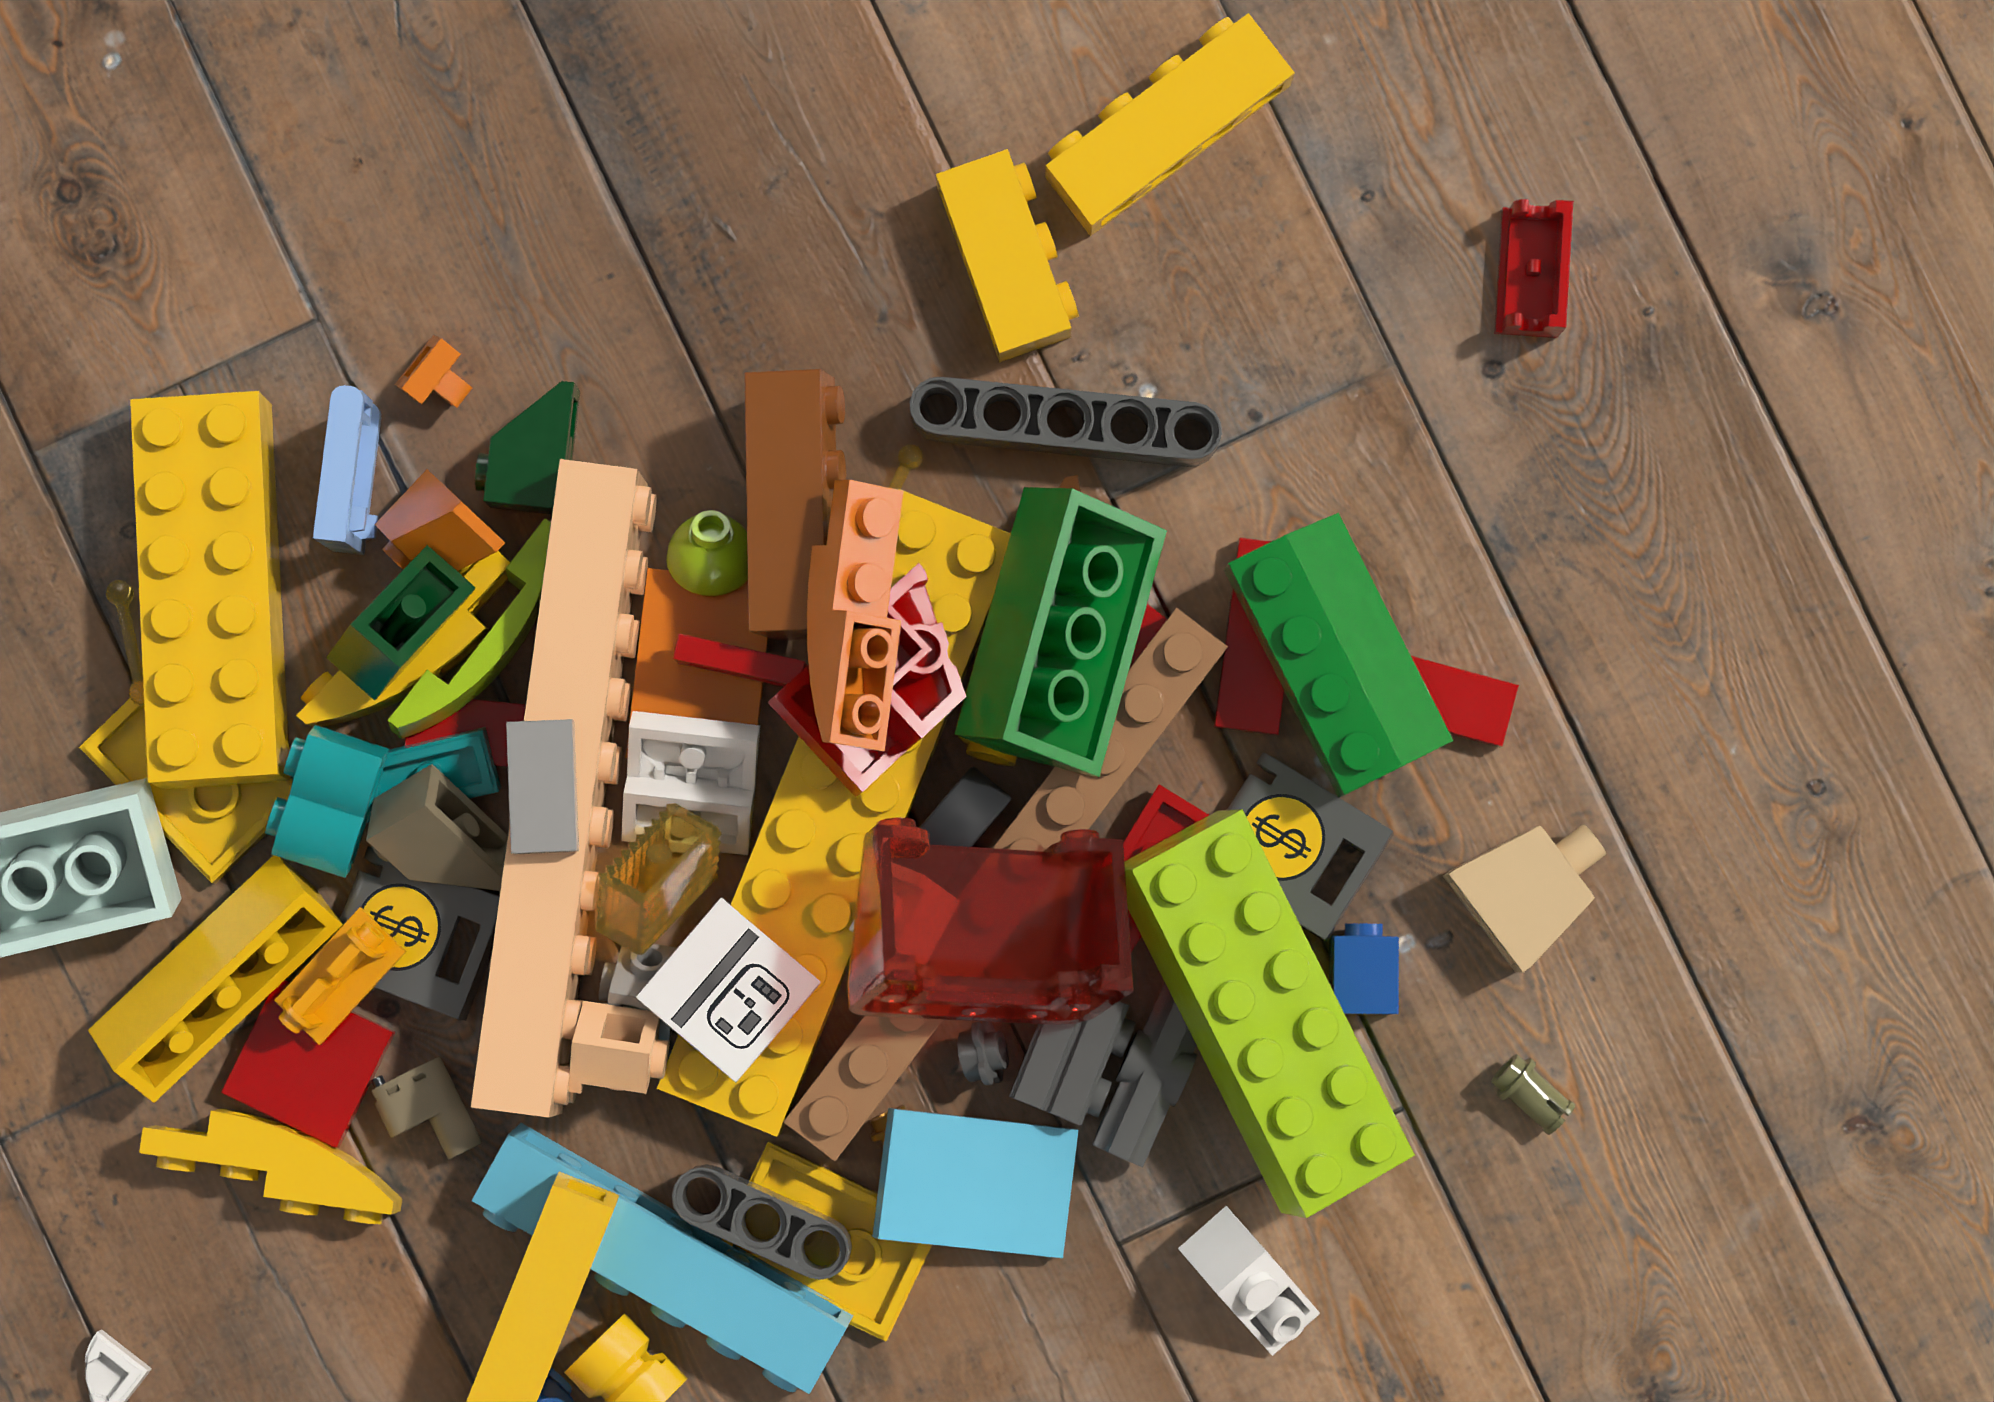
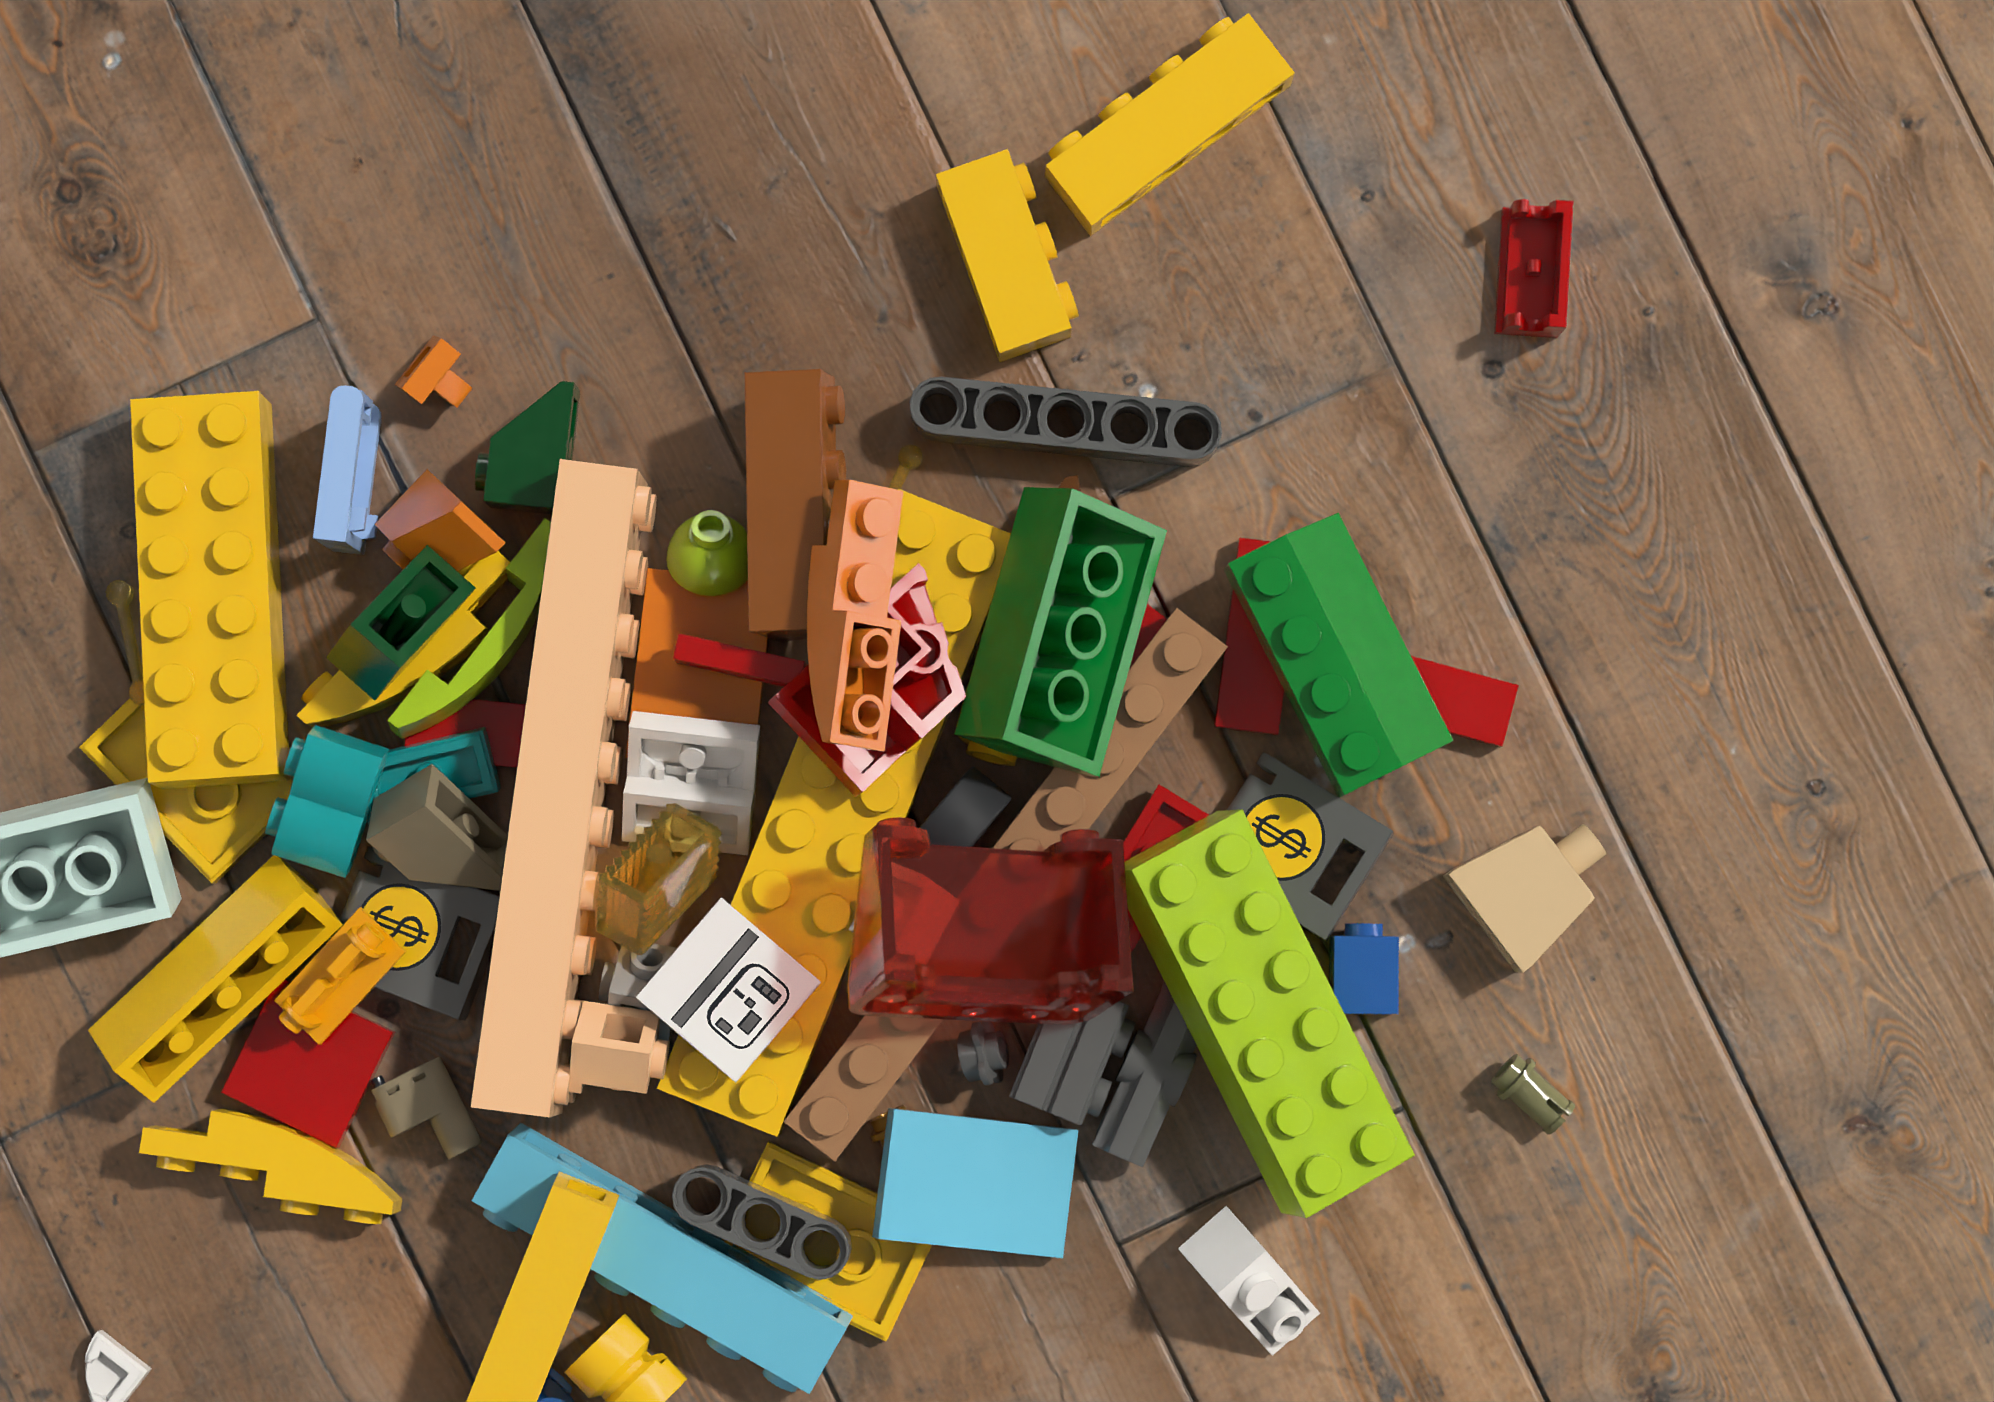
light grey tile [506,719,579,854] -> none

